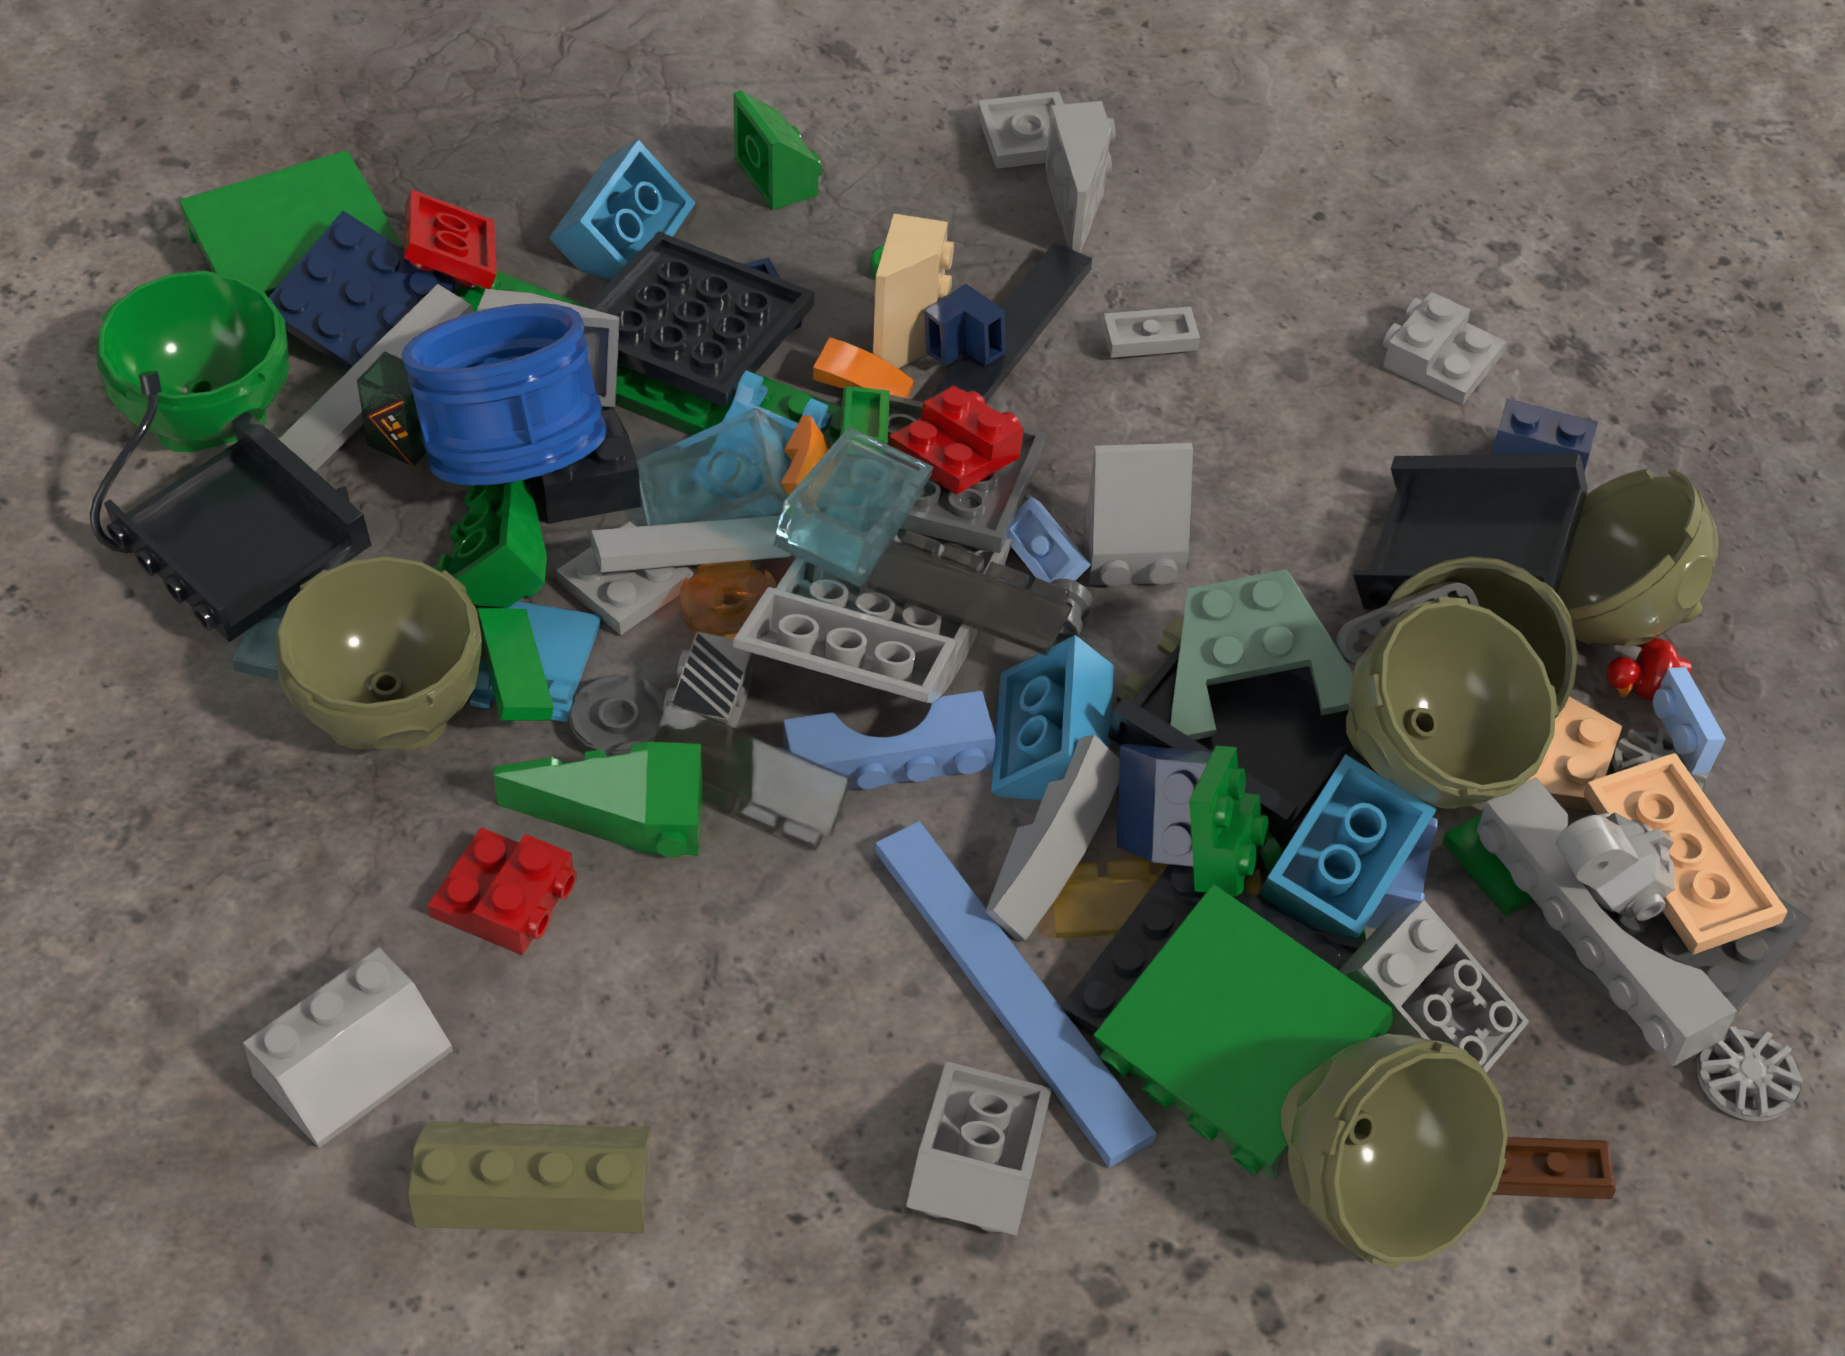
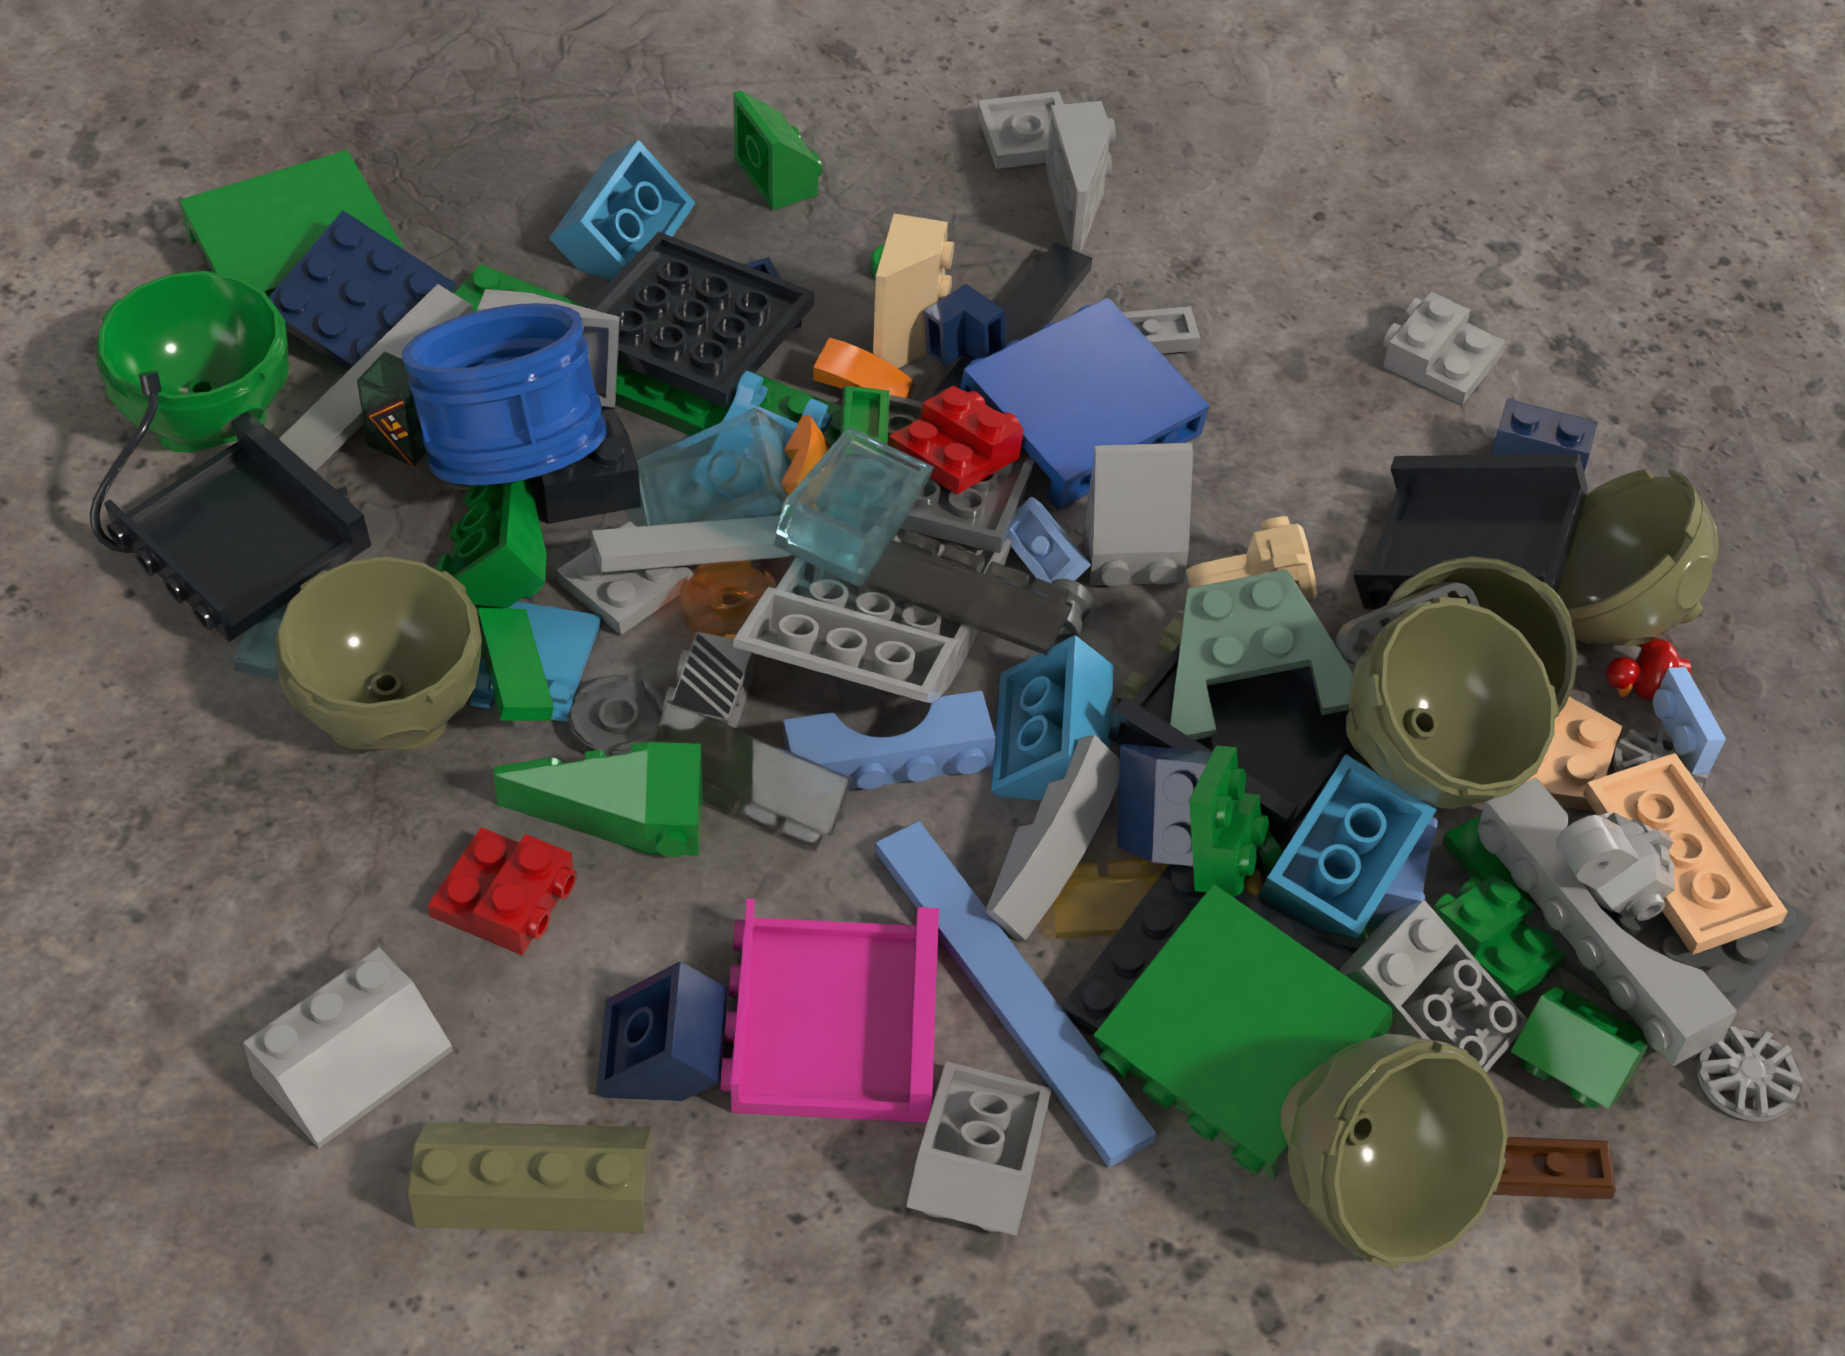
red plate [404,189,497,289] -> none
none -> dark blue slope [596,961,728,1101]
none -> dark pink panel [721,899,939,1123]
none -> blue panel [960,298,1210,510]
none -> tan piece [1186,516,1317,606]
none -> green plate [1432,875,1566,1002]
none -> green slope [1510,984,1651,1109]

